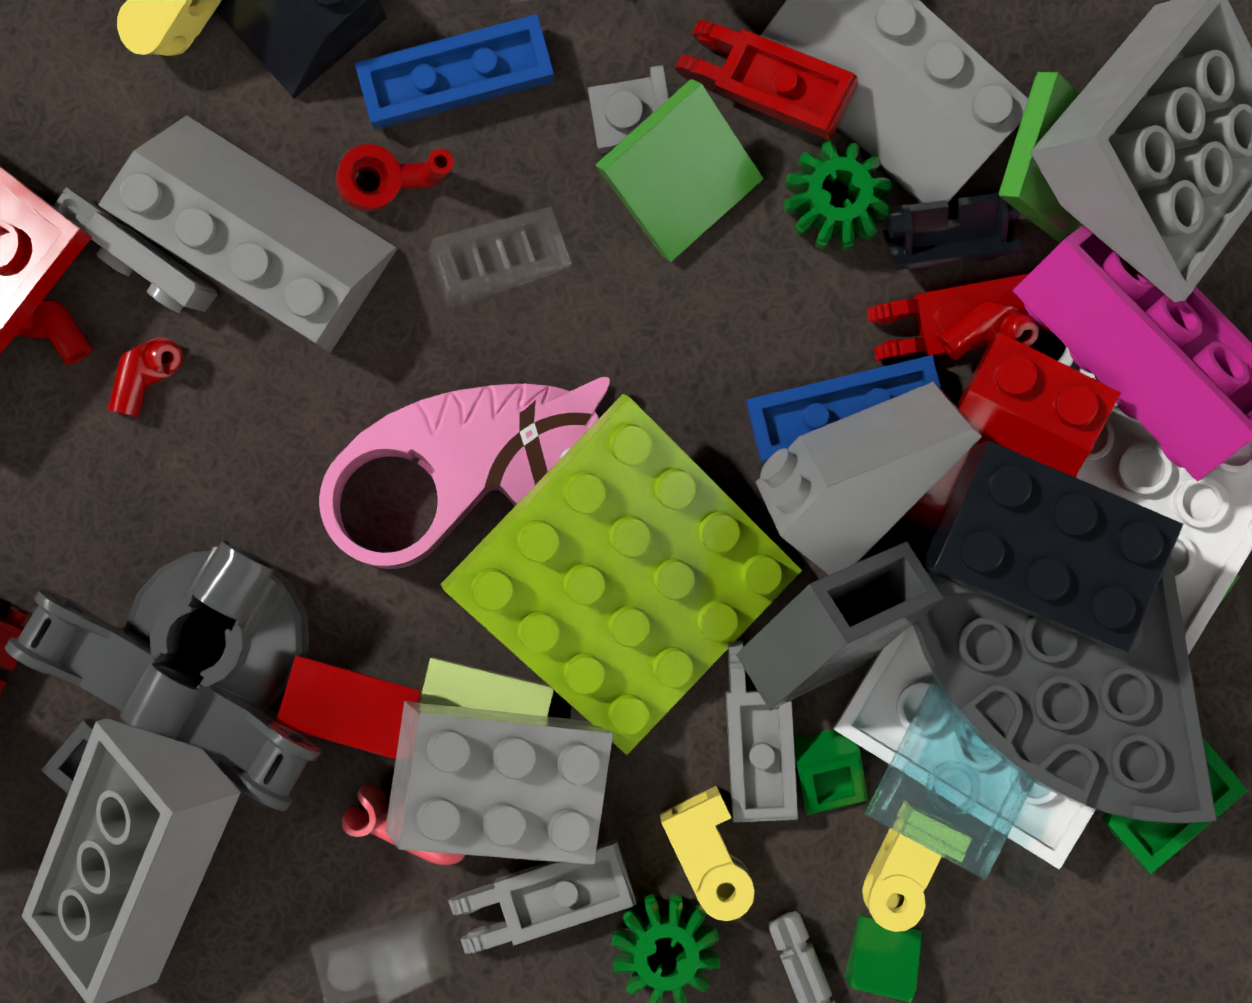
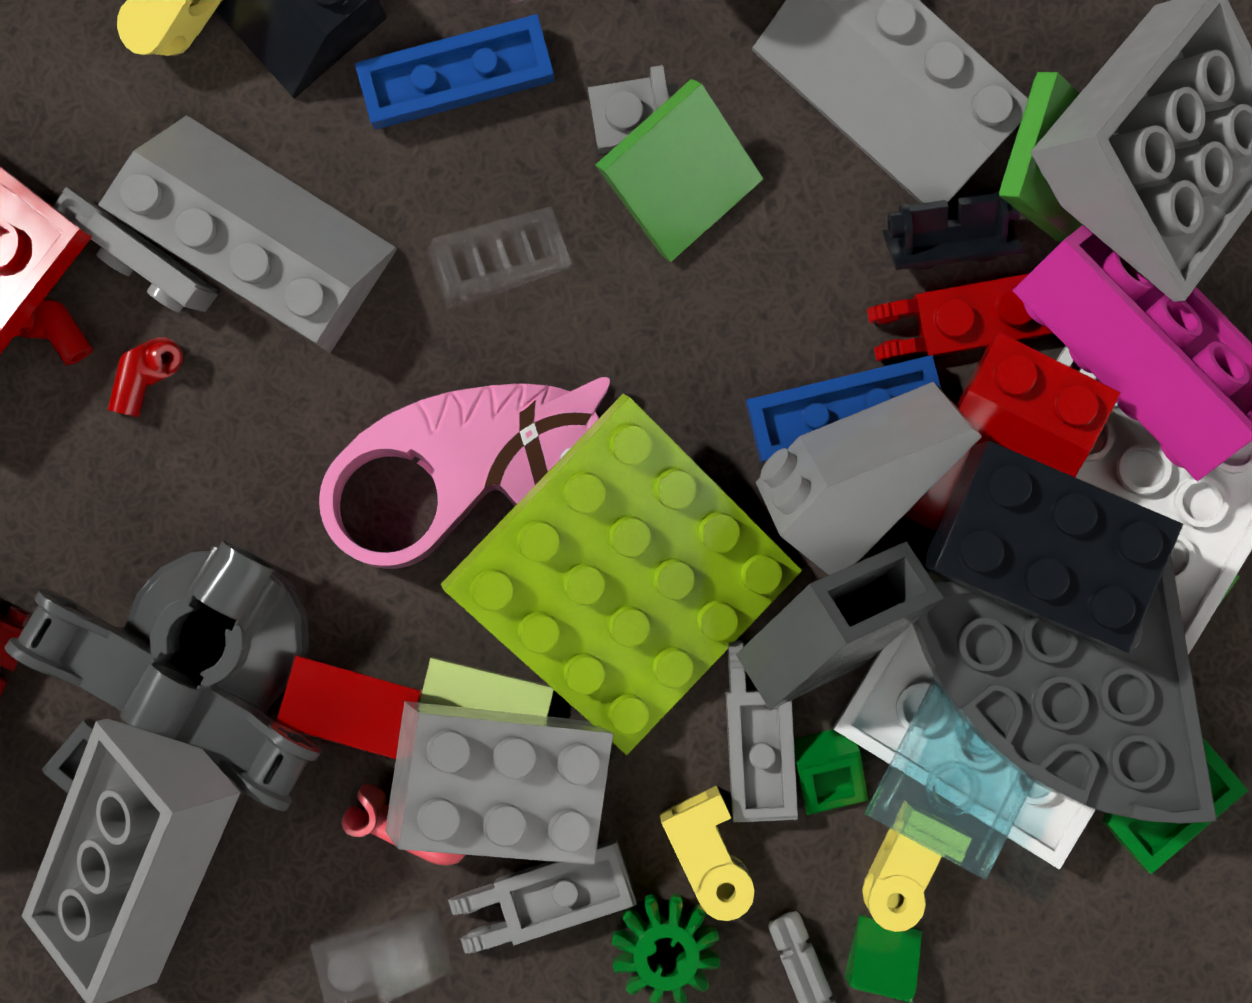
red plate [336,144,454,212] -> none
red hinge [675,19,858,141] -> none
green gear [783,141,892,251] -> none
red arm [936,300,1039,361] -> none

